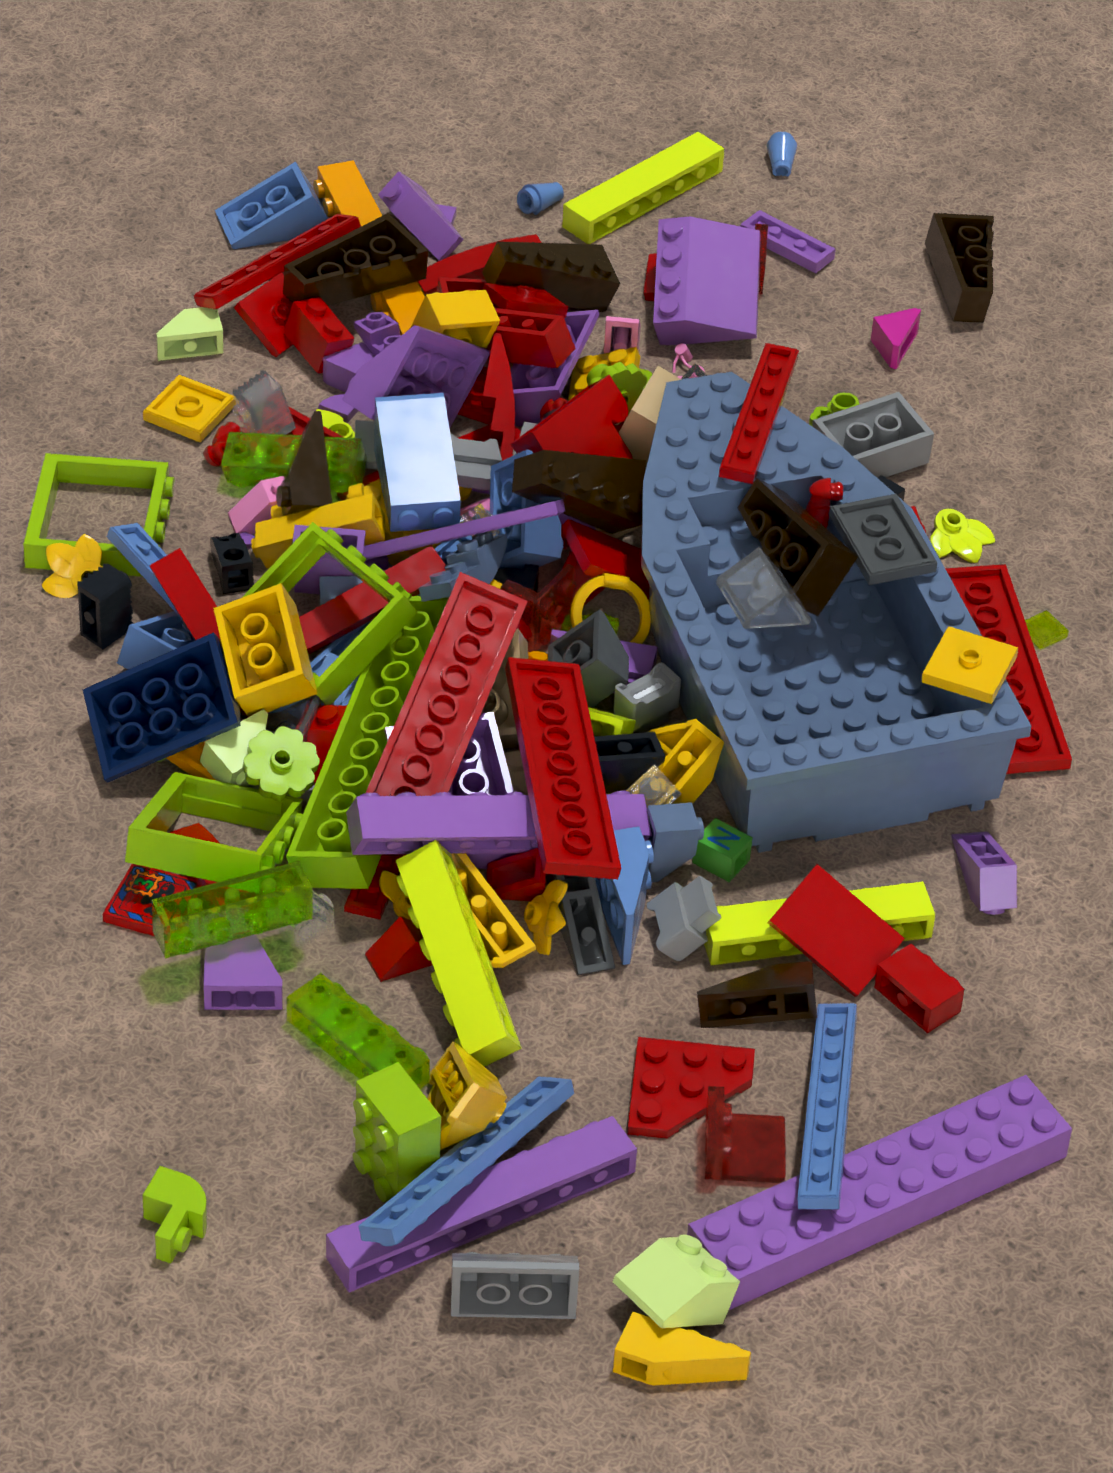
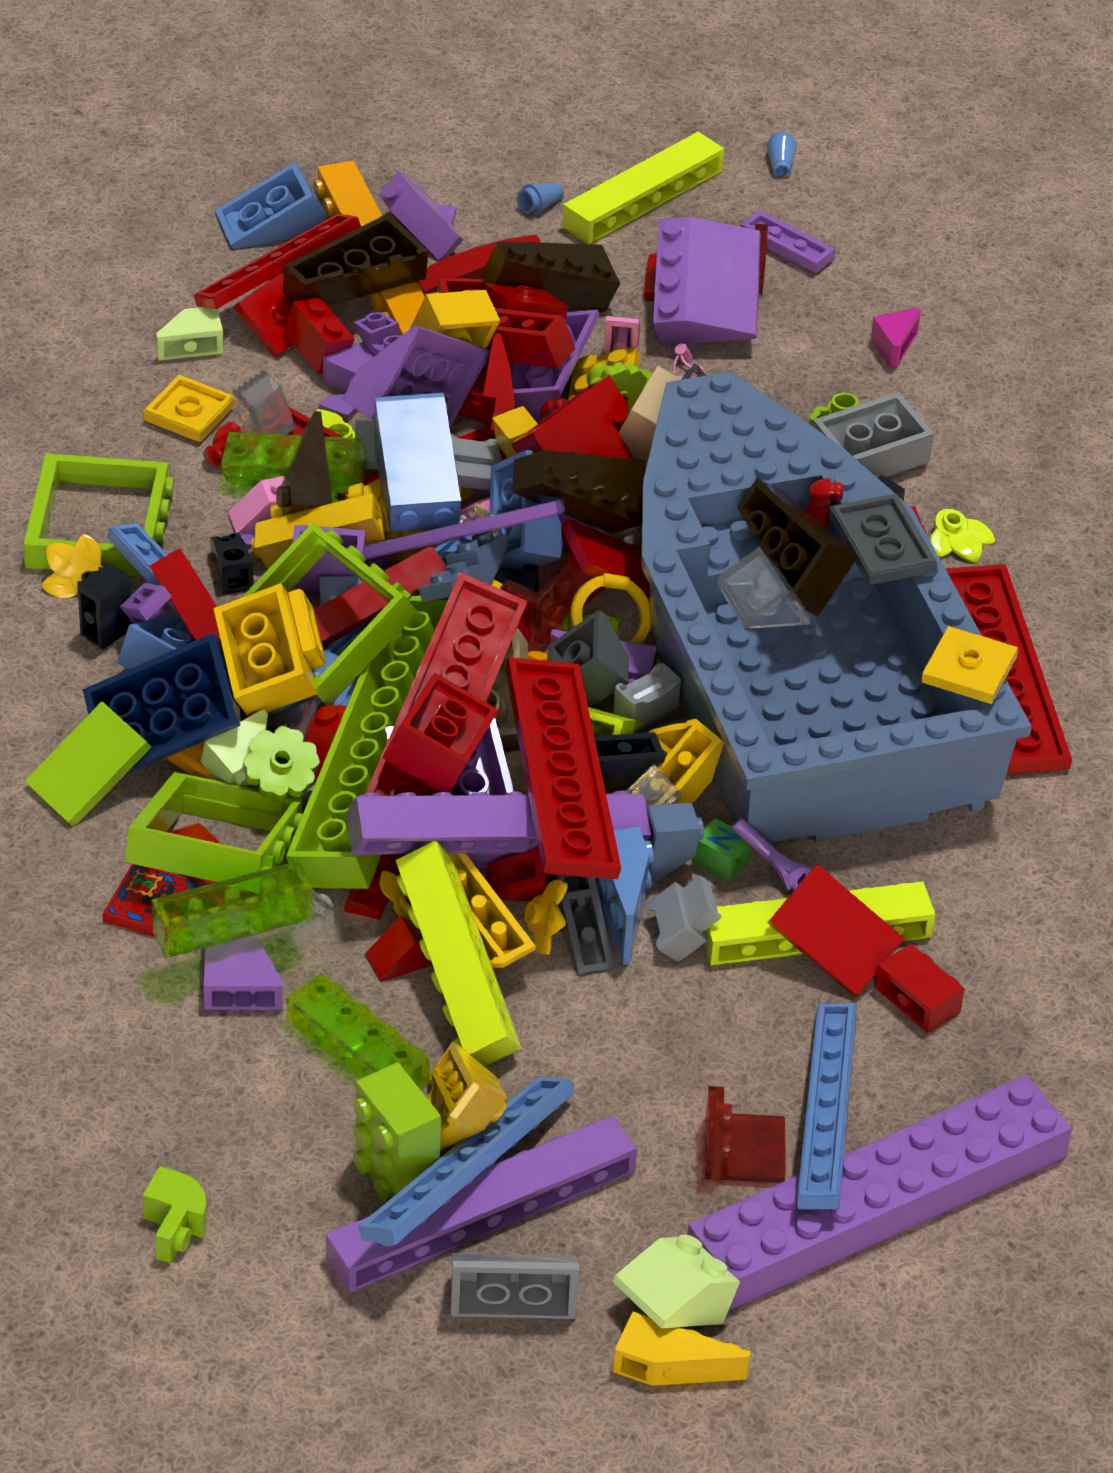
red plate [627,1037,755,1139] -> none
dark brown slope [697,961,817,1028] -> none
red tile [719,343,799,484] -> none
dark brown wedge [925,213,994,323] -> none
medium lavender slope [952,831,1017,915] -> none
clear neon green tile [1025,610,1069,650] -> none
none -> lime tile [25,701,151,826]
none -> medium lavender bracket [120,583,172,624]
none -> yellow tile [288,589,326,670]
none -> red slope [382,672,499,793]
none -> yellow brick [492,406,537,458]
none -> medium lavender piece [731,817,811,892]

